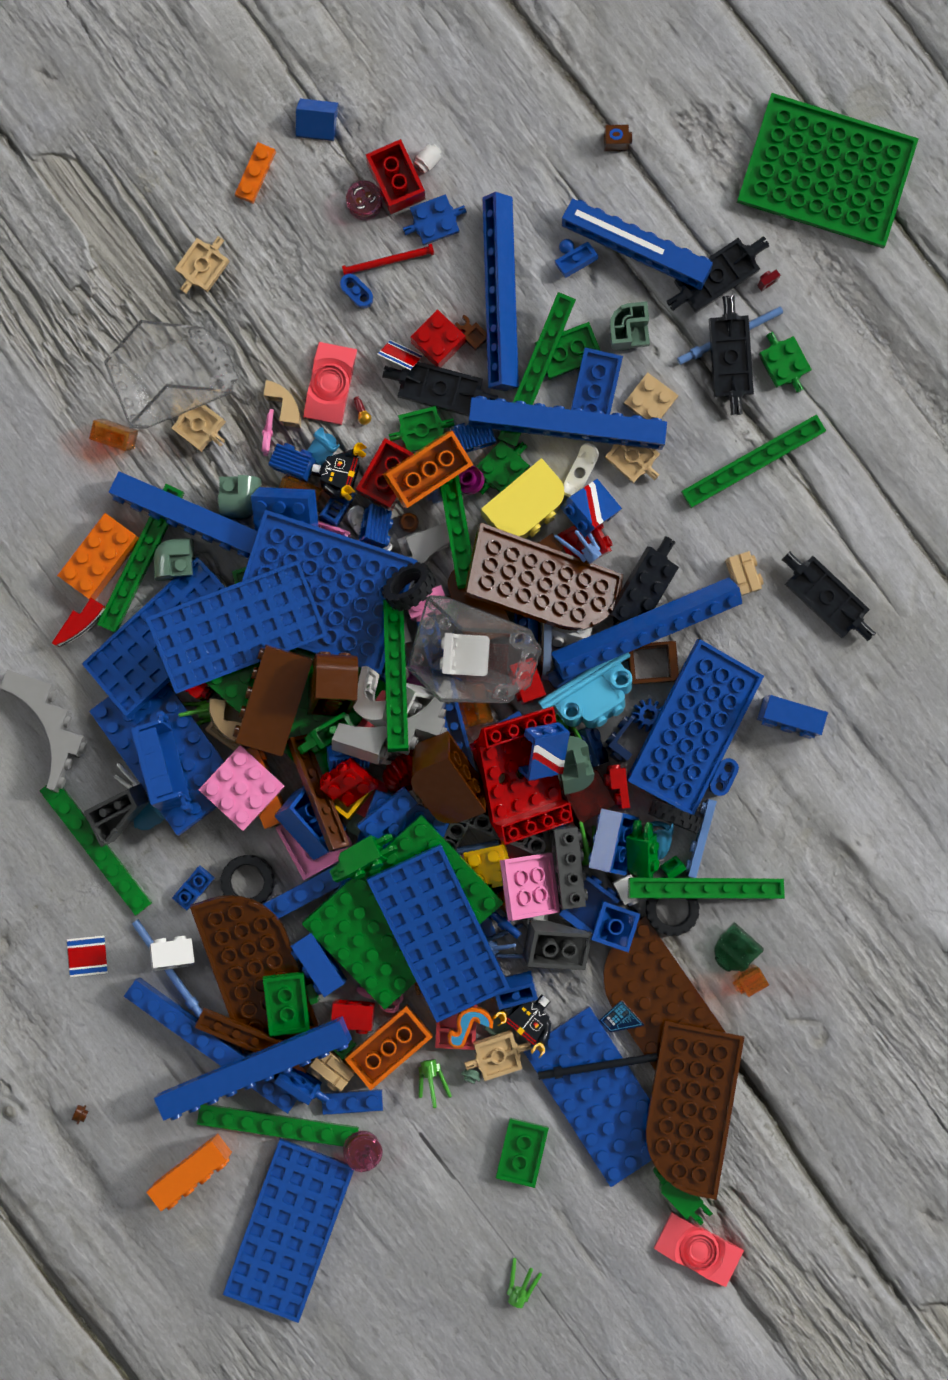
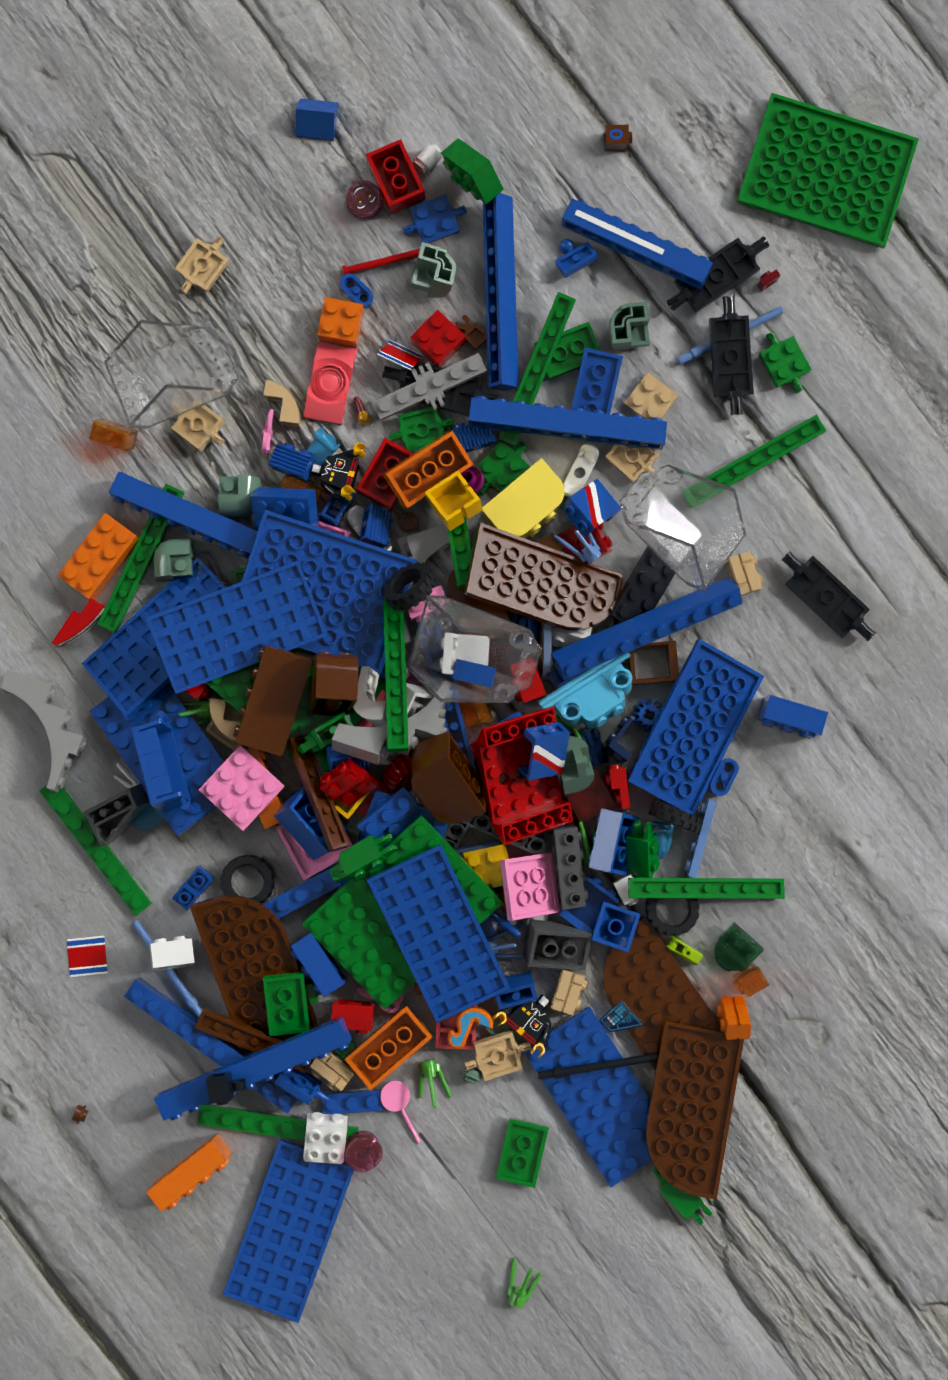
orange plate [235,142,276,204] -> none
coral slope [654,1212,744,1287] -> none
green tile [660,856,686,878] -> none
none -> black brick [206,1071,247,1105]
none -> white bracket [303,1112,348,1164]
none -> orange brick [317,297,364,348]
none -> light grey hinge [372,353,487,421]
none -> bright pink piece [380,1081,420,1143]
none -> sand green brick [410,242,456,298]
none -> yellow piece [425,471,483,531]
none -> green brick [441,138,504,204]
none -> blue tile [452,659,497,688]
none -> tan brick [550,969,587,1015]
none -> clear windscreen [620,465,746,592]
none -> lime bar [666,936,703,966]
none -> orange brick [717,995,751,1040]

